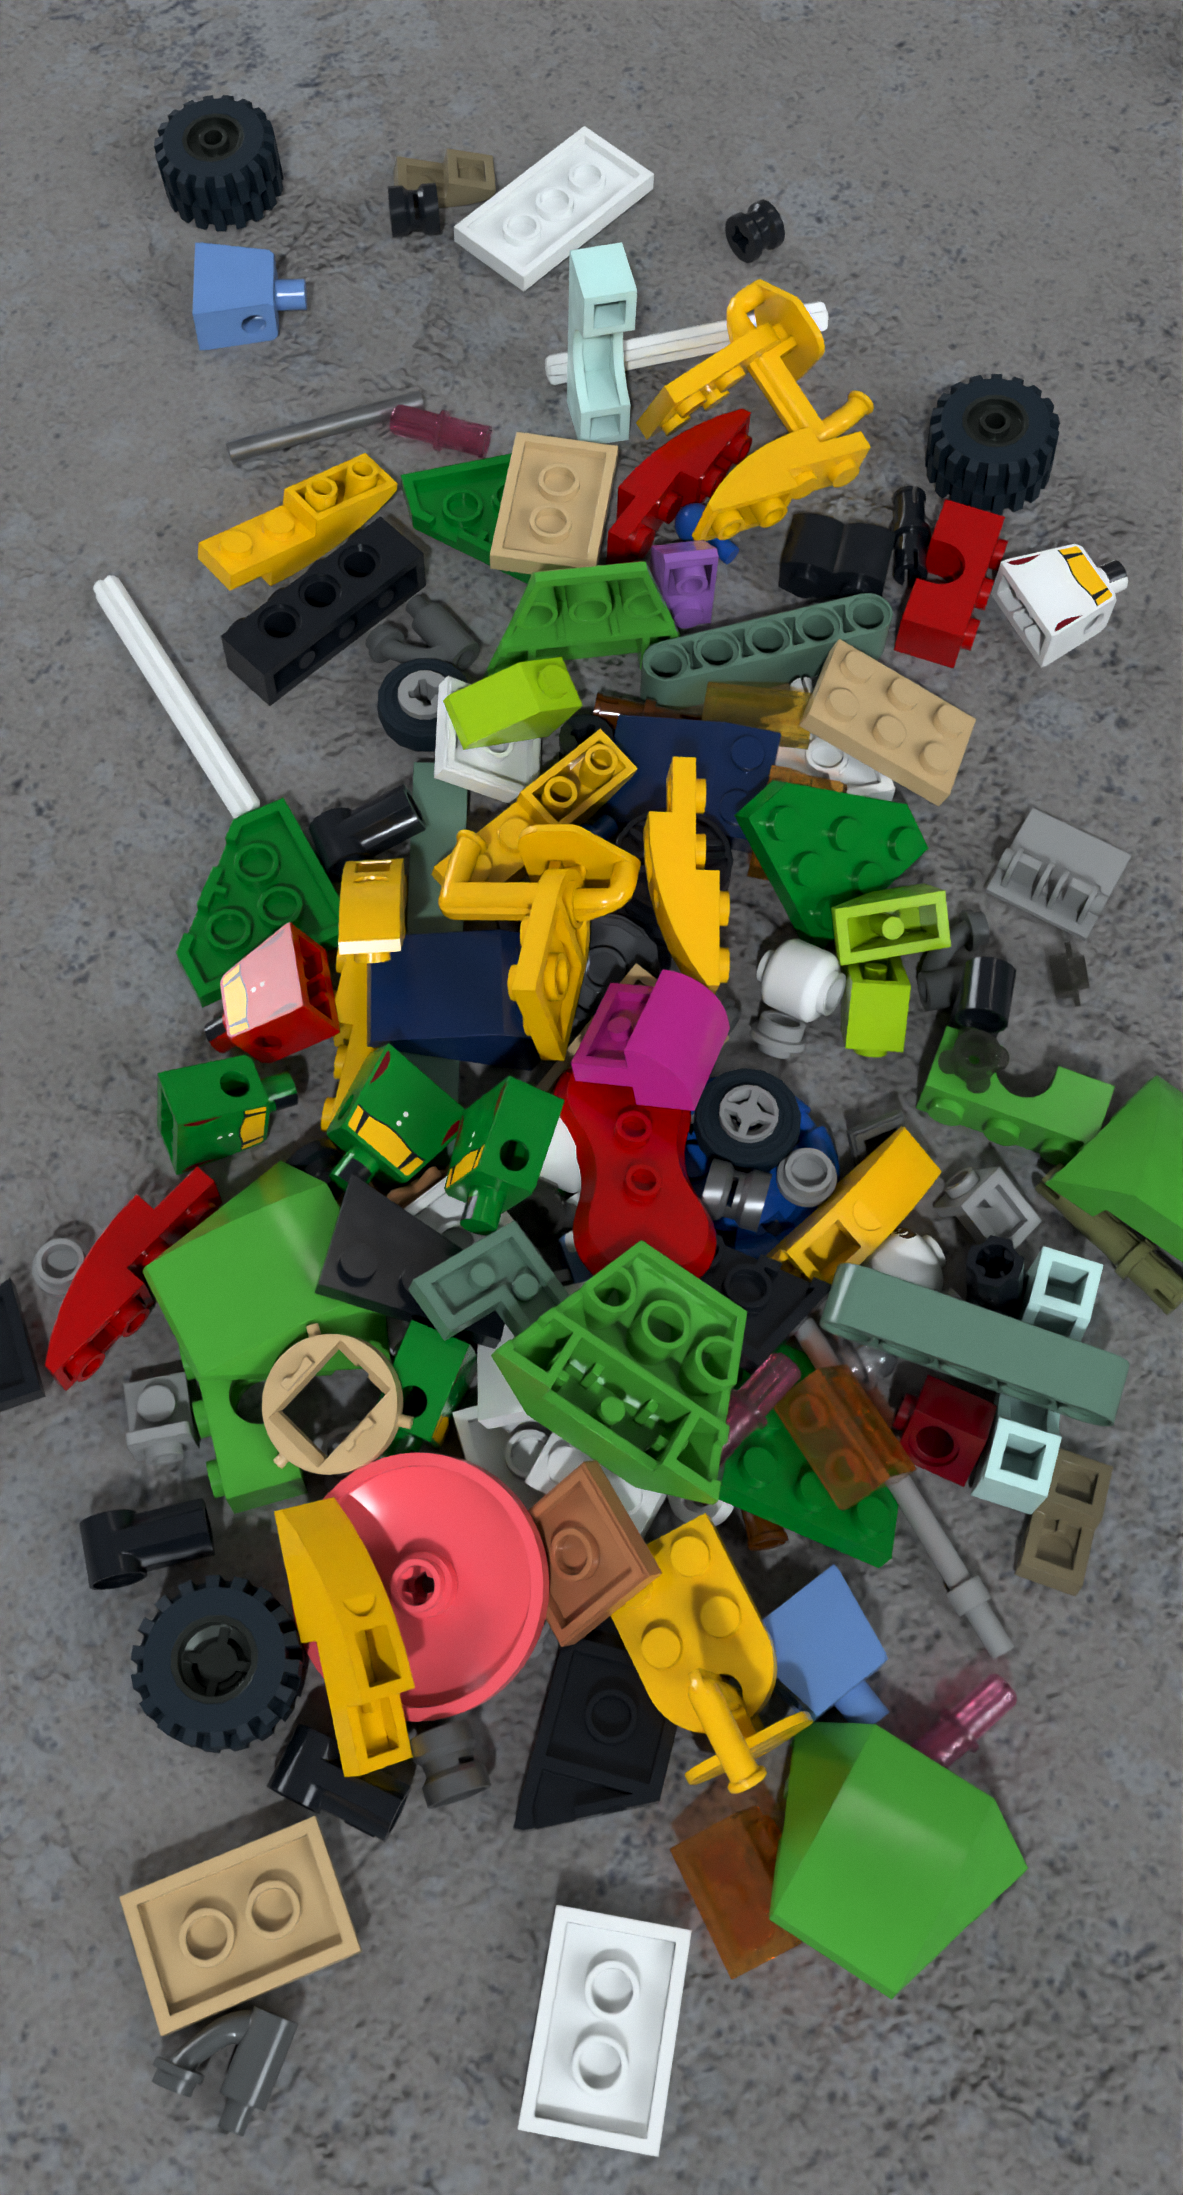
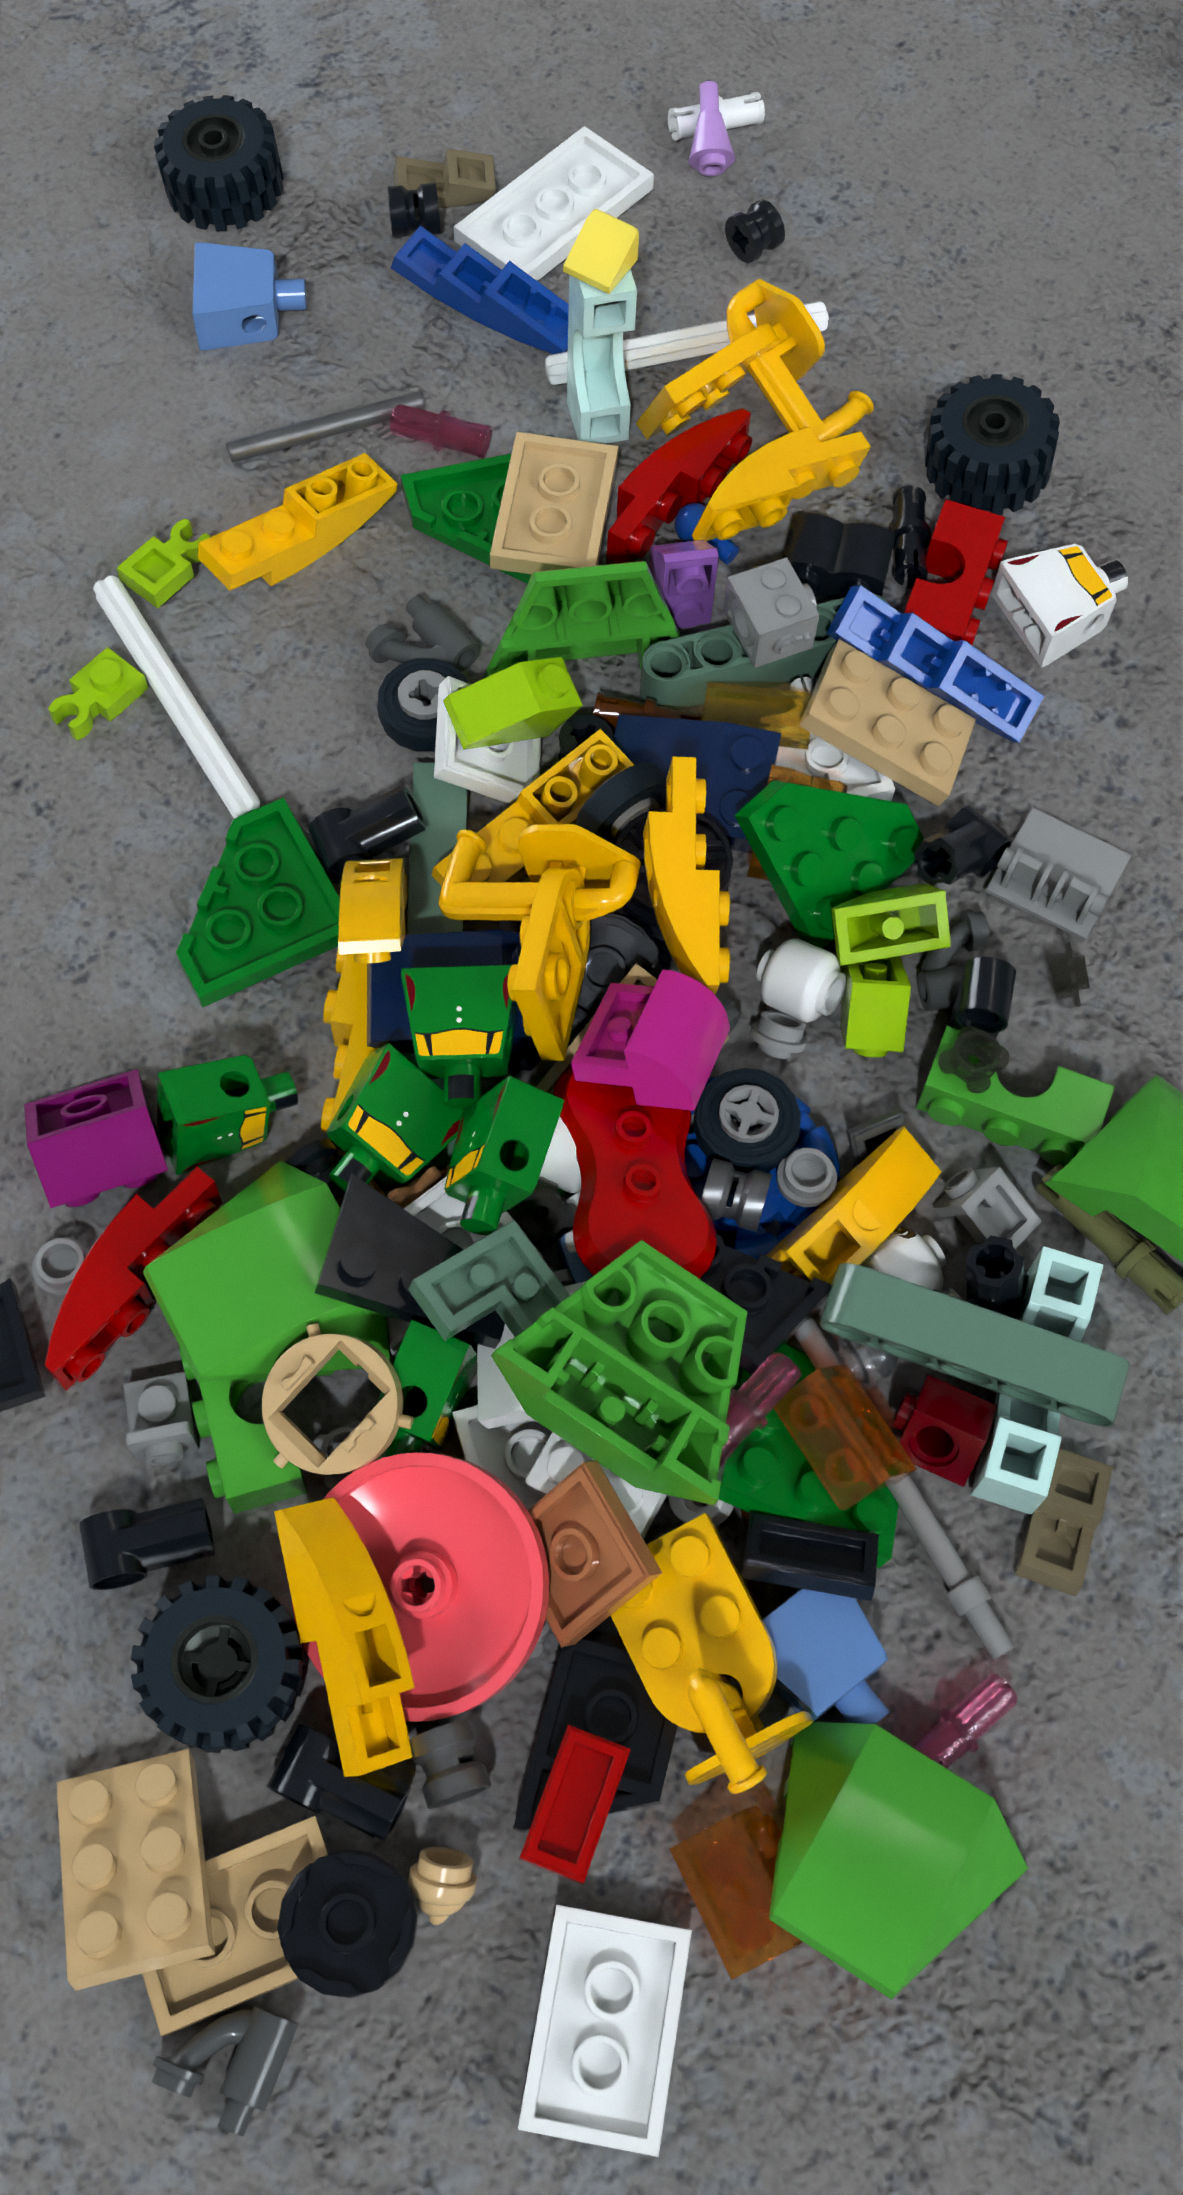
red torso [204,922,340,1063] -> none
black brick [221,516,426,706] -> none
none -> magenta slope [24,1069,168,1208]
none -> lime plate [48,647,149,740]
none -> tan plate [56,1748,215,1991]
none -> lime plate [117,518,210,609]
none -> black tile [277,1849,418,1998]
none -> blue slope [391,225,569,354]
none -> green torso [401,965,518,1109]
none -> tan plate [408,1847,477,1925]
none -> red tile [519,1725,631,1885]
none -> light yellow slope [563,209,639,294]
none -> black wheel [576,762,666,845]
none -> white pin [668,92,765,141]
none -> lavender cone [689,81,736,176]
none -> light grey head [723,557,819,668]
none -> black tile [741,1512,879,1601]
none -> blue slope [826,585,1044,743]
none -> black piece [914,805,1012,886]

